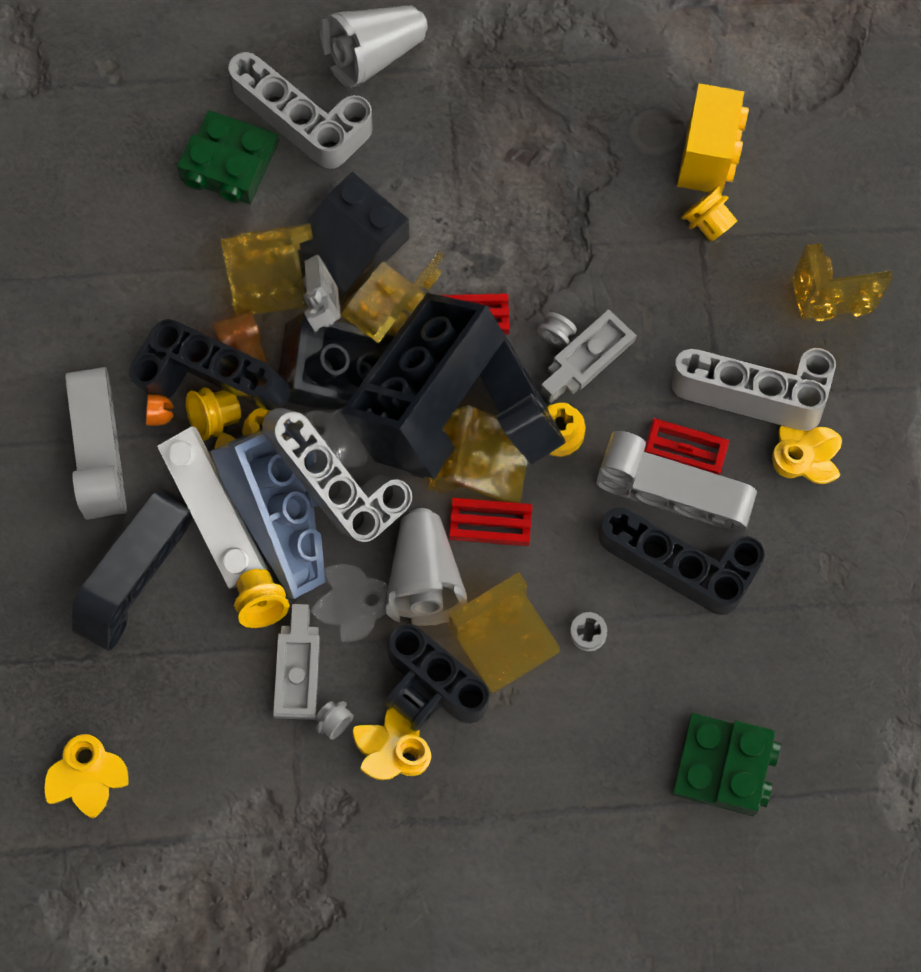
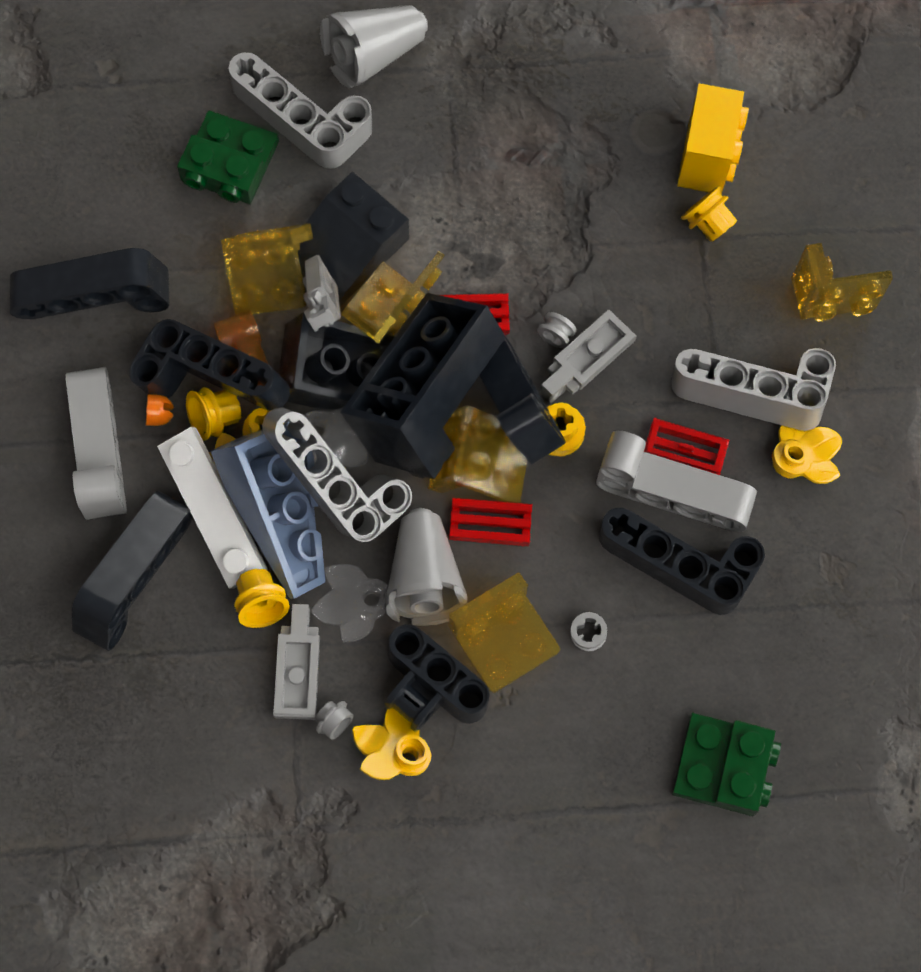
yellow plate [44,734,128,818] -> none
none -> black beam [10,248,169,319]

